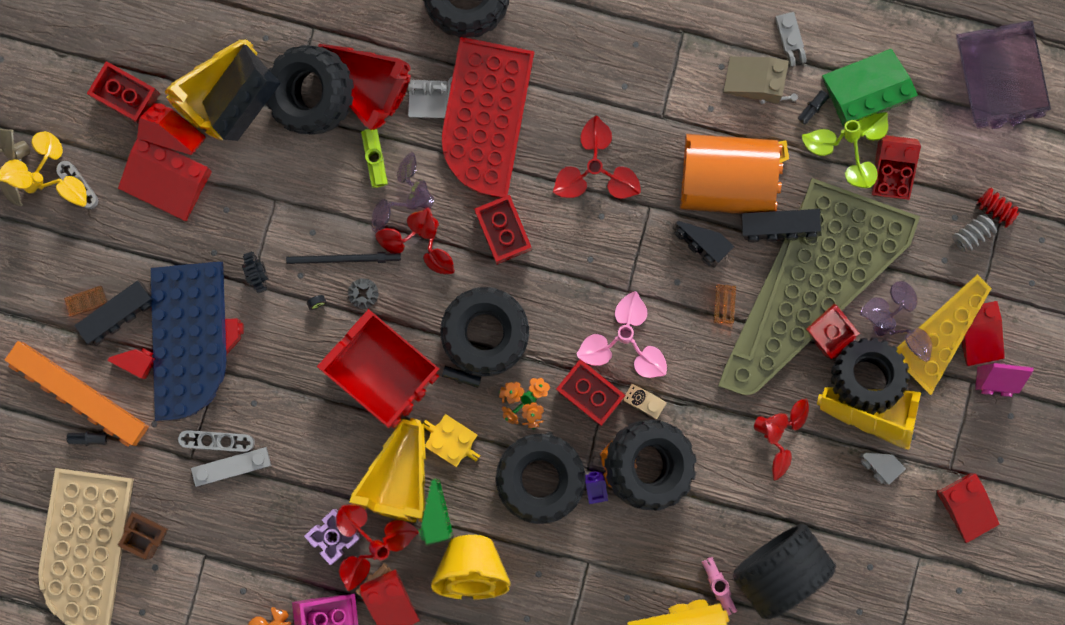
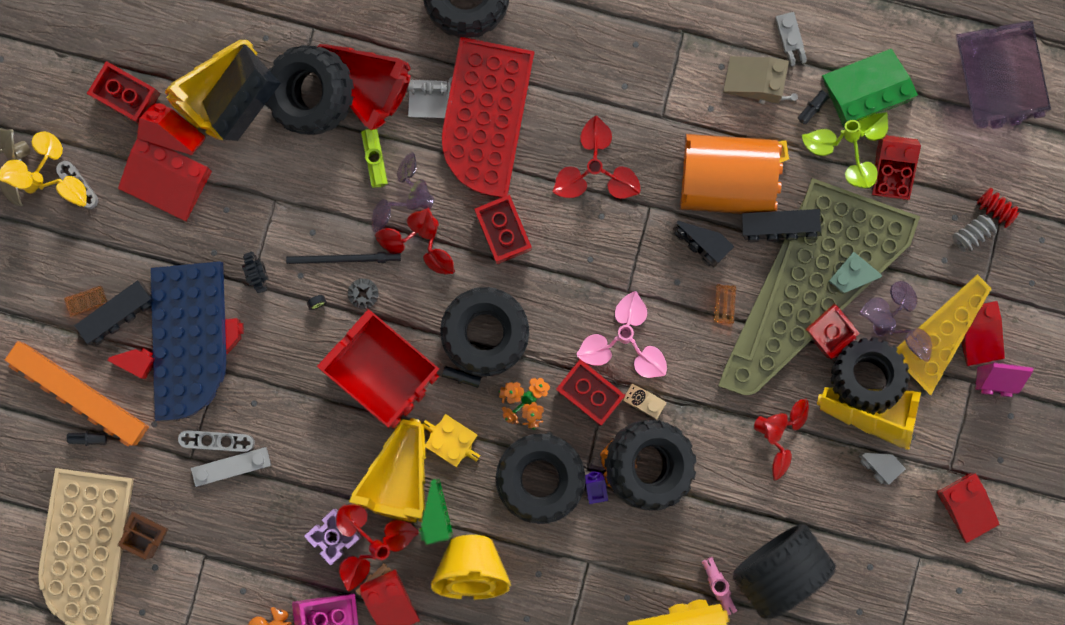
none -> sand green wing [828,252,882,294]

